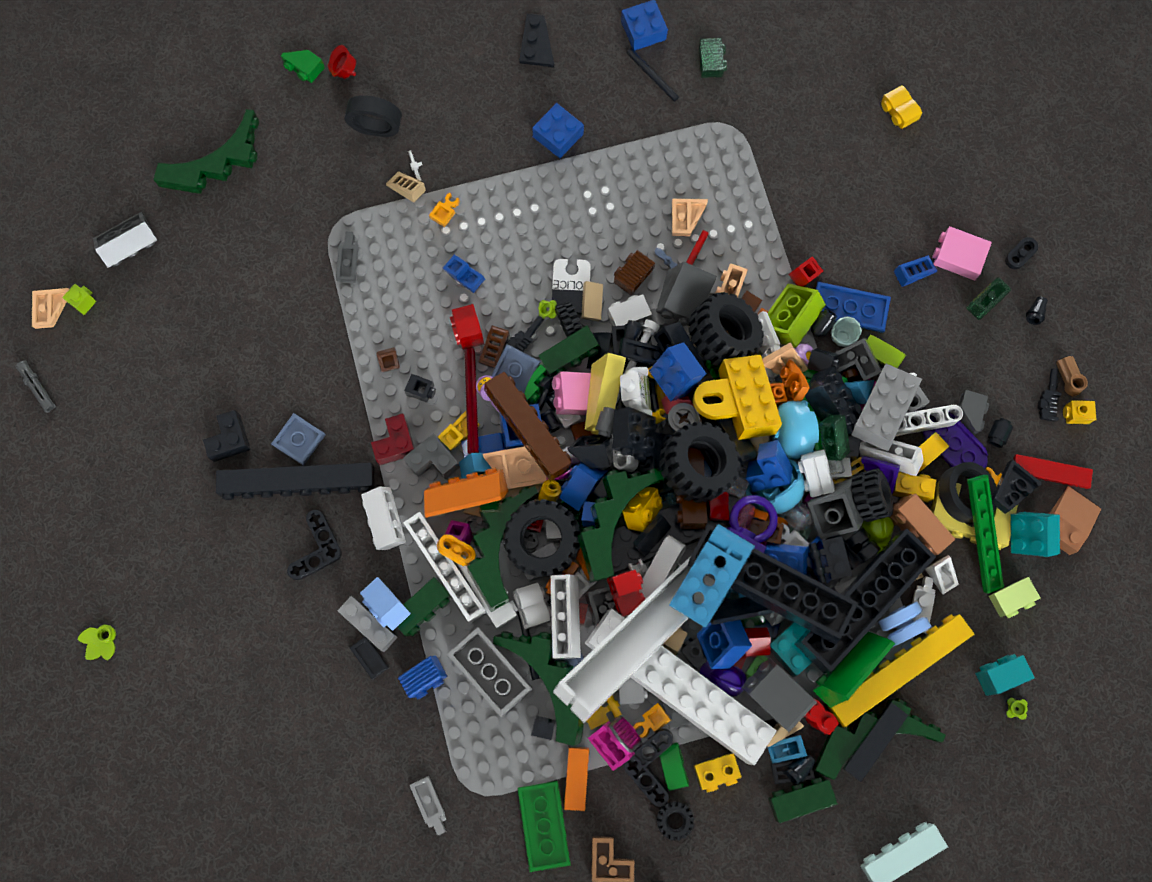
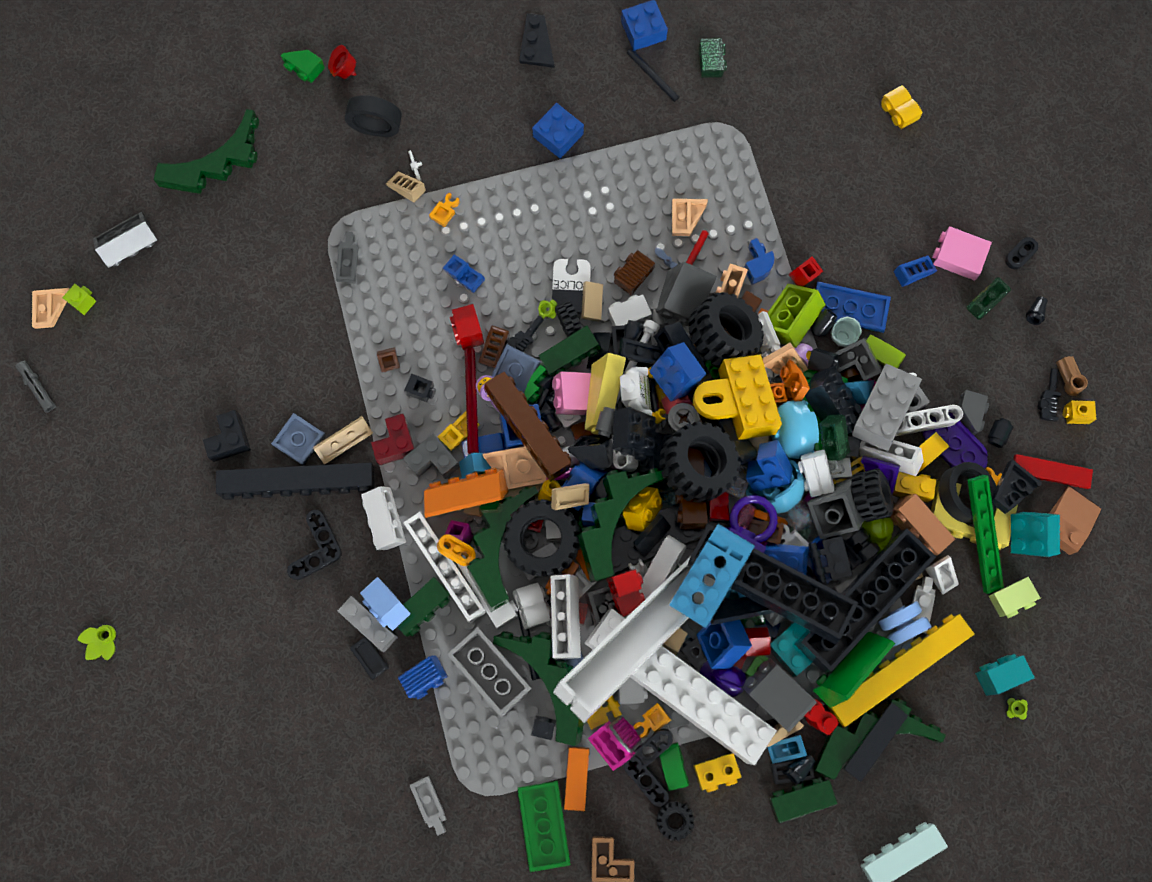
none -> tan plate [313,416,373,464]
none -> tan tile [551,483,589,510]
none -> blue brick [744,238,774,285]

